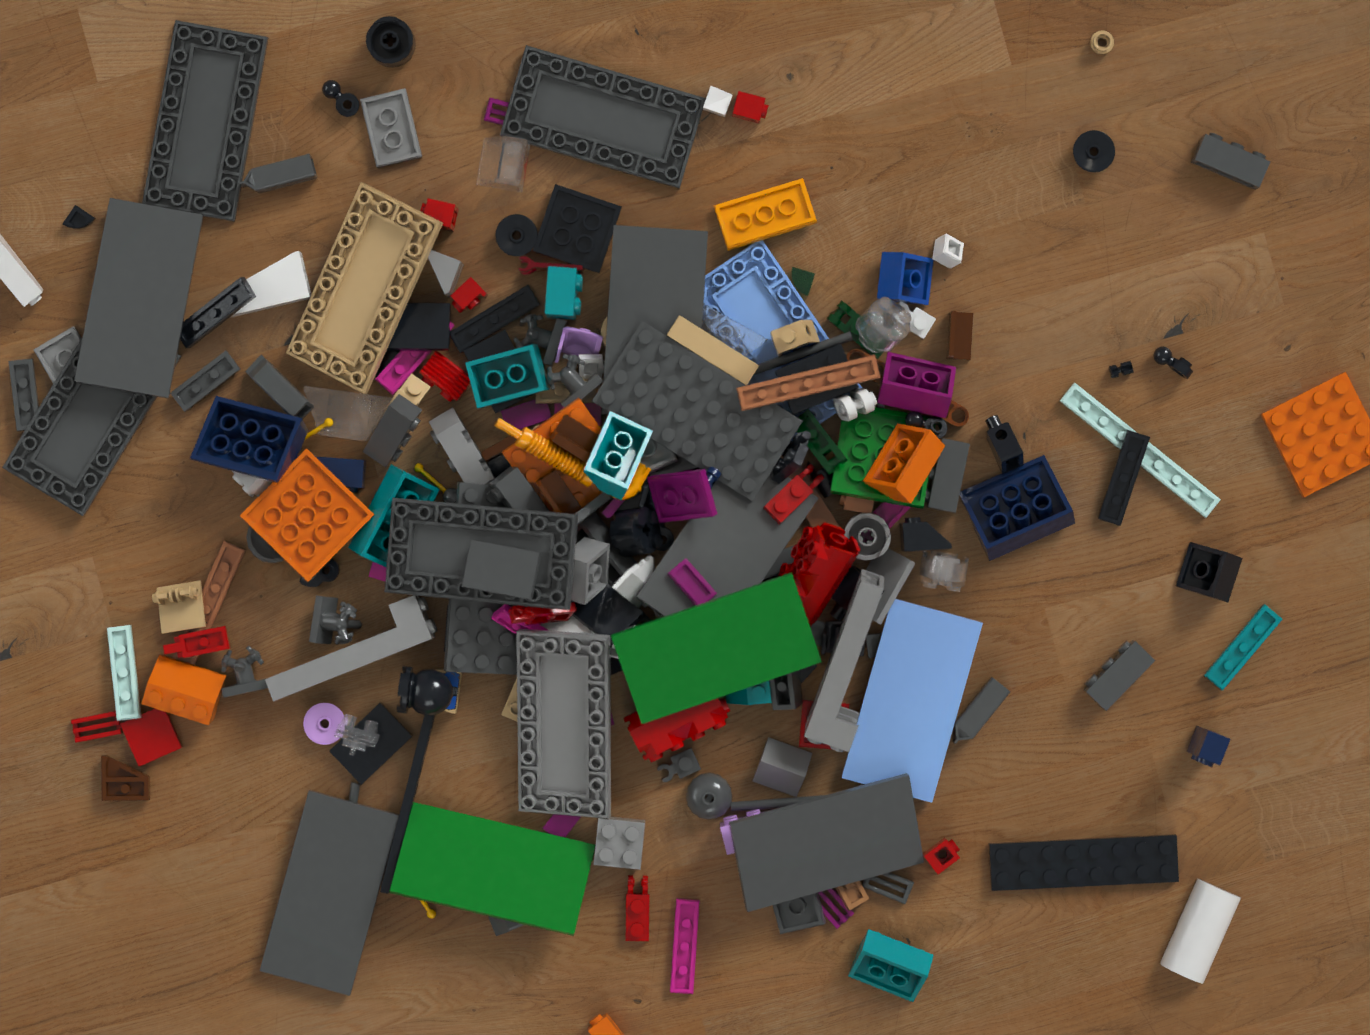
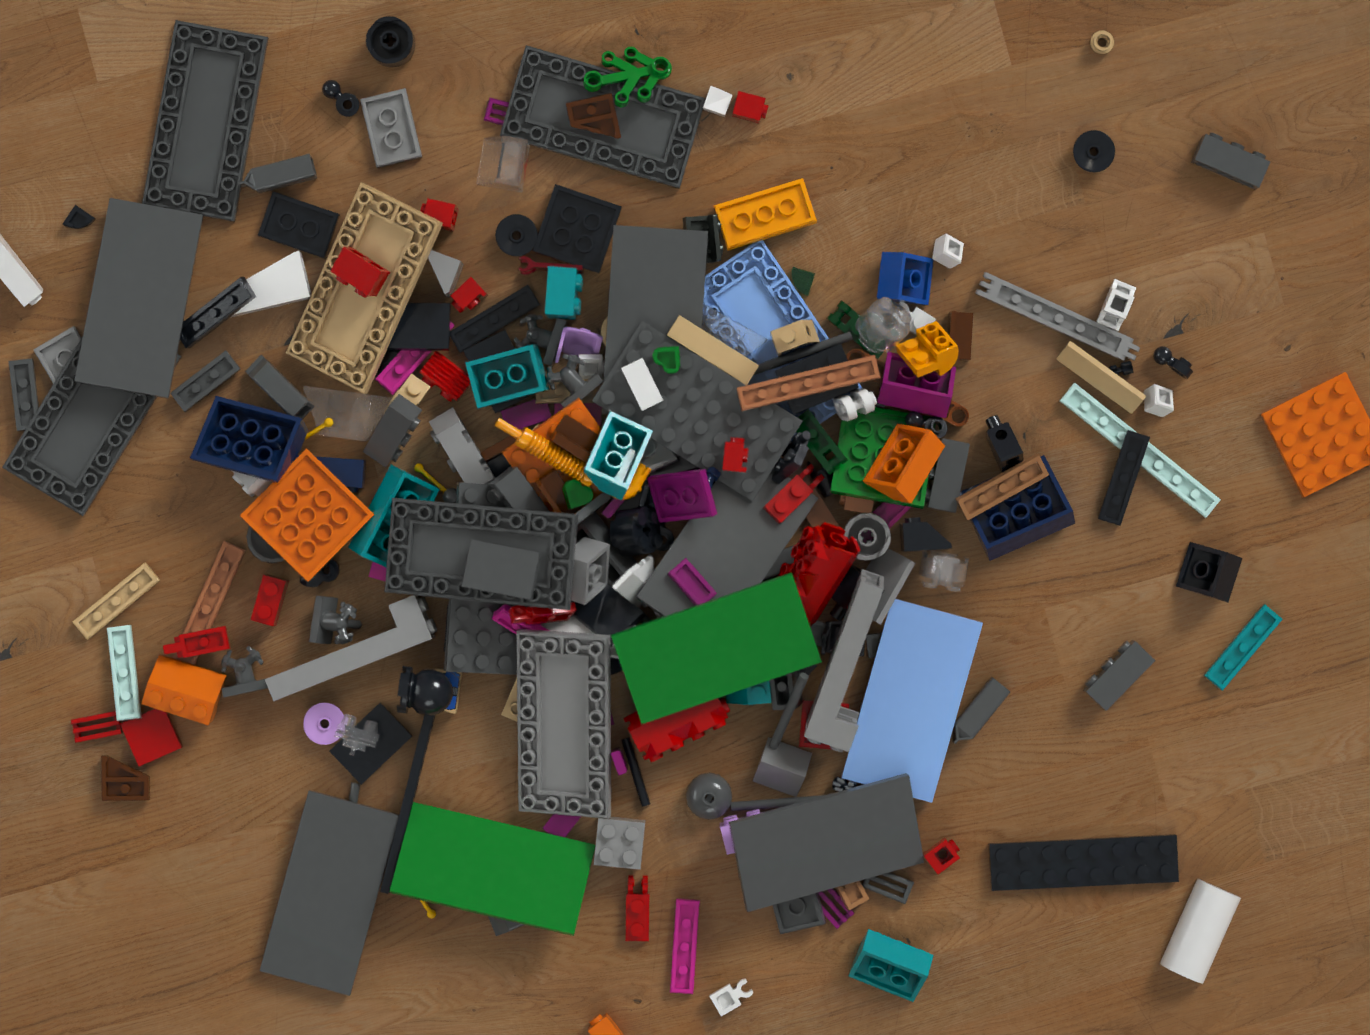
tan hinge [152,580,206,634] -> none
dark grey plate [657,748,701,782] -> none
dark blue brick [1186,726,1231,767] -> none
none -> tan tile [73,562,161,640]
none -> red brick [250,574,289,626]
none -> black tile [258,191,340,259]
none -> red brick [330,247,390,298]
none -> green tile [563,480,593,509]
none -> reddish brown wing [566,93,621,139]
none -> green plant [583,47,672,107]
none -> magenta tile [611,747,628,776]
none -> white tile [621,358,663,411]
none -> black bar [621,737,650,807]
none -> green tile [652,346,680,374]
none -> pearl dark grey bracket [682,214,723,263]
none -> white plate [709,979,753,1016]
none -> red brick [722,437,748,472]
none -> dark grey bar [769,673,809,749]
none -> black piece [832,776,856,791]
none -> light orange brick [896,321,959,378]
none -> medium nougat plate [955,453,1049,521]
none -> light grey hinge [975,272,1140,361]
none -> tan tile [1056,341,1146,414]
none -> white brick [1096,279,1136,331]
none -> white slope [1144,384,1174,417]

